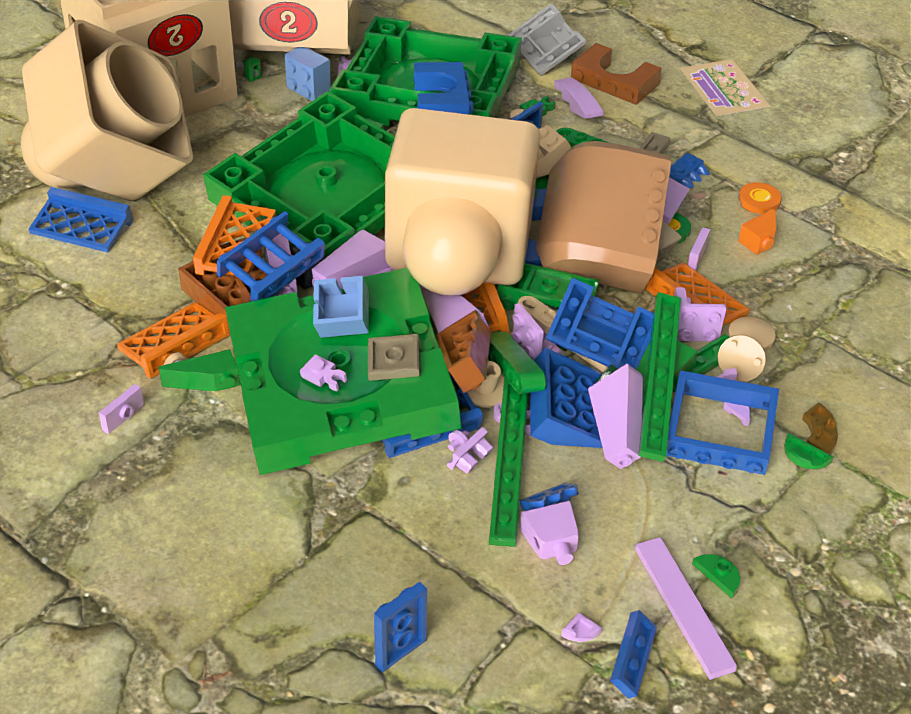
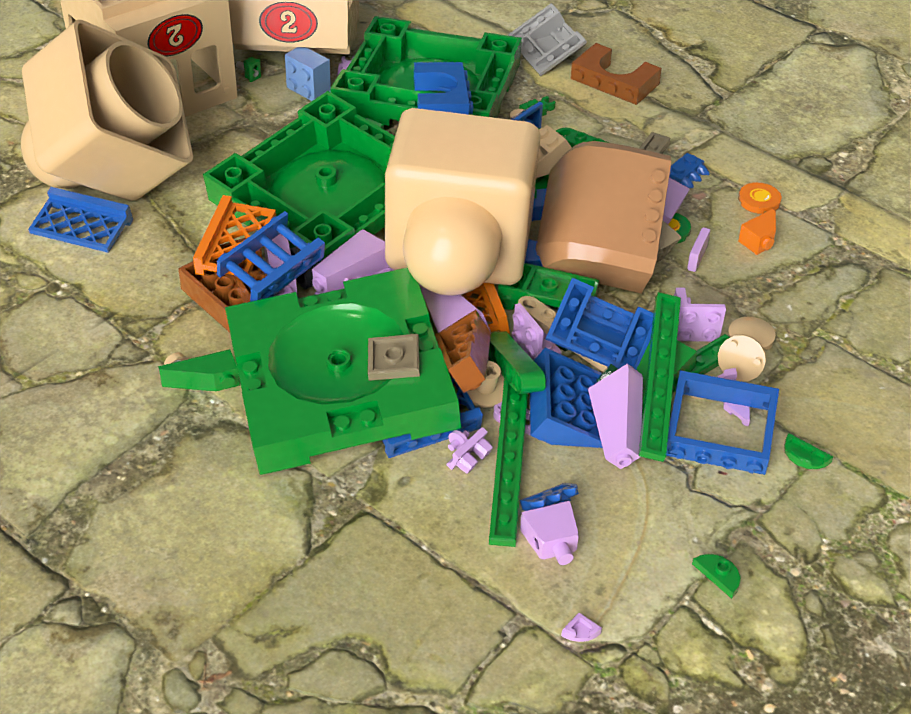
lavender plate [99,384,144,434] -> none
orange fence [117,302,230,379] -> none
lavender plate [300,354,347,391] -> none
medium blue piece [313,276,369,338] -> none
blue plate [374,581,427,672] -> none
lavender slope [554,77,604,119] -> none
blue plate [610,610,657,698] -> none
lavender tile [635,537,737,680] -> none
orange fence [644,263,750,326] -> none
sticker [680,59,771,116] -> none
pearl gold tile [802,402,838,455] -> none

